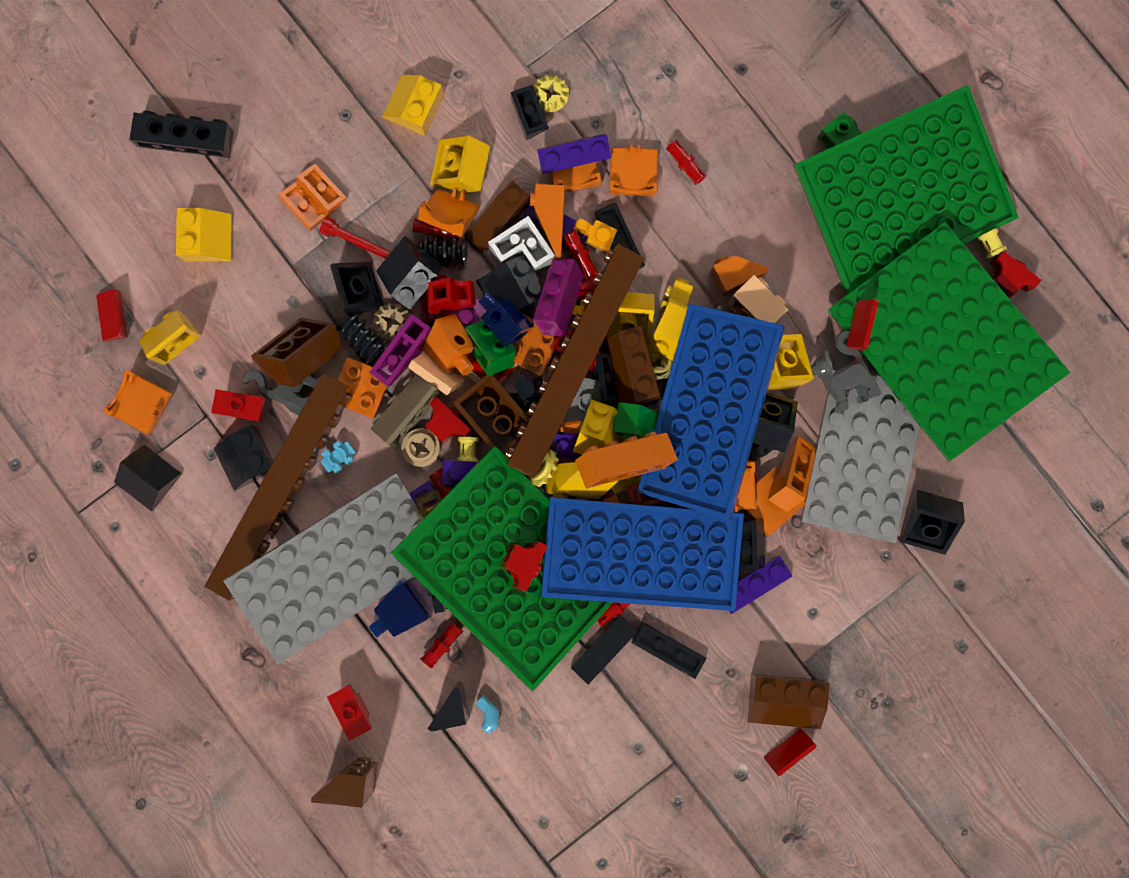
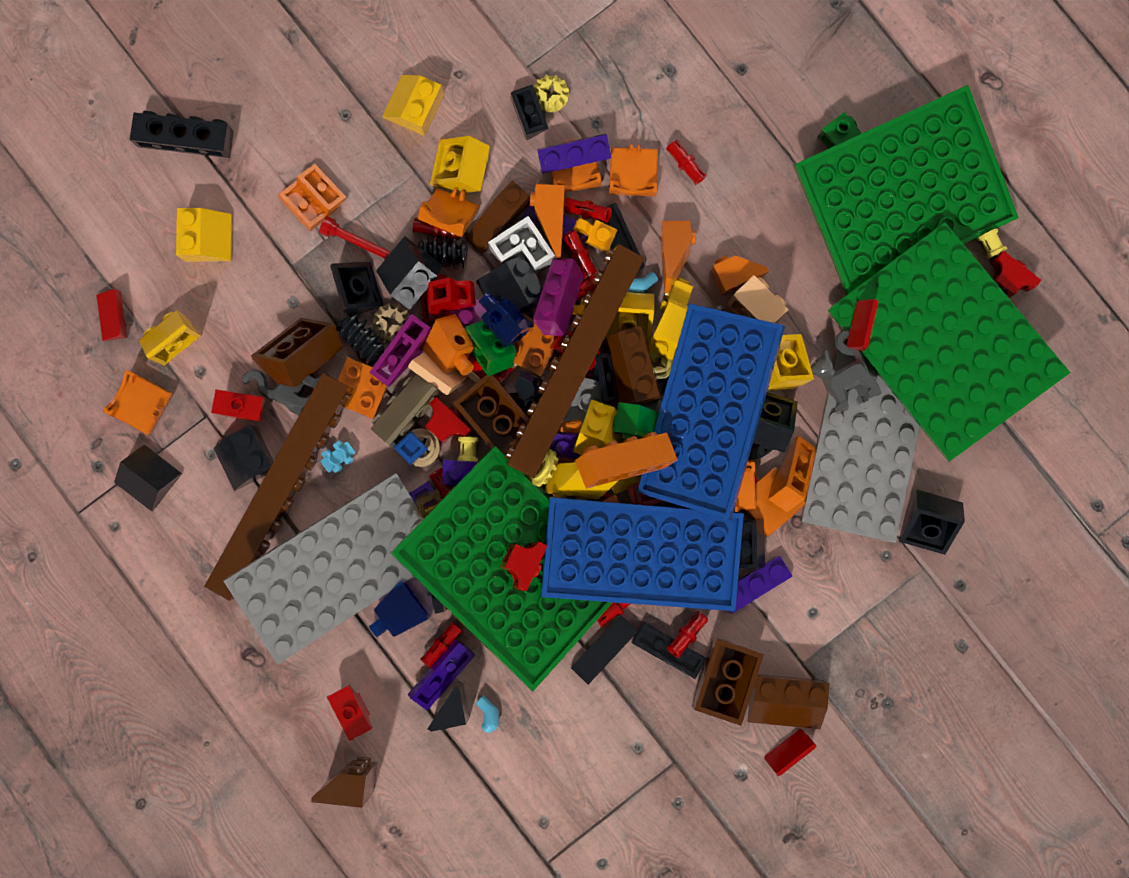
none -> blue tile [394,431,428,465]
none -> dark purple plate [408,639,475,711]
none -> red pin [564,197,612,222]
none -> medium azure arm [628,272,658,293]
none -> orange slope [660,220,696,293]
none -> red pin [667,611,709,658]
none -> reddish brown slope [692,637,764,726]

